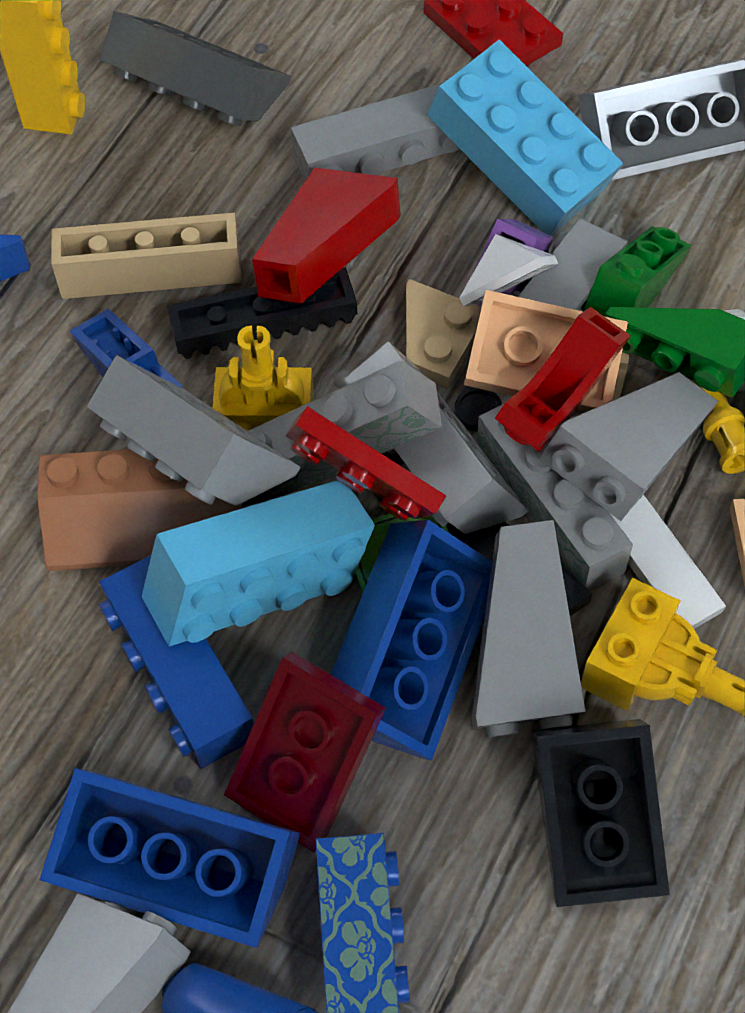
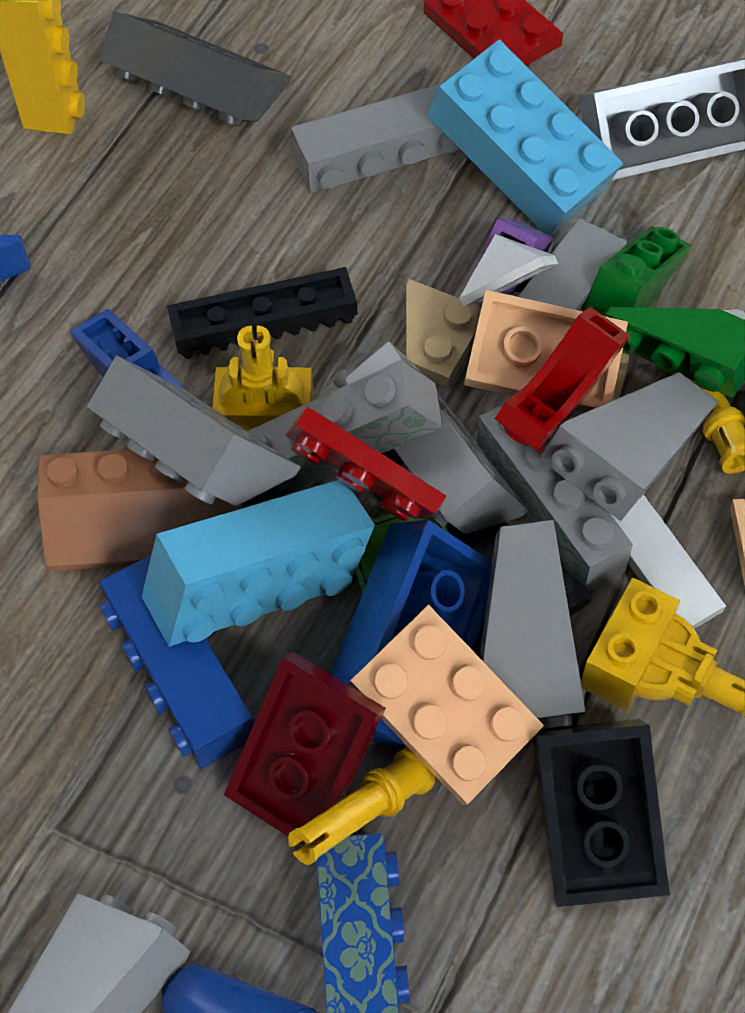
blue slope [39,768,301,948] -> none
tan brick [51,212,242,299] -> none
red slope [252,167,401,303] -> none
black piece [455,387,502,432] -> none
none -> yellow pin [288,747,435,865]
none -> light nougat plate [347,605,544,805]

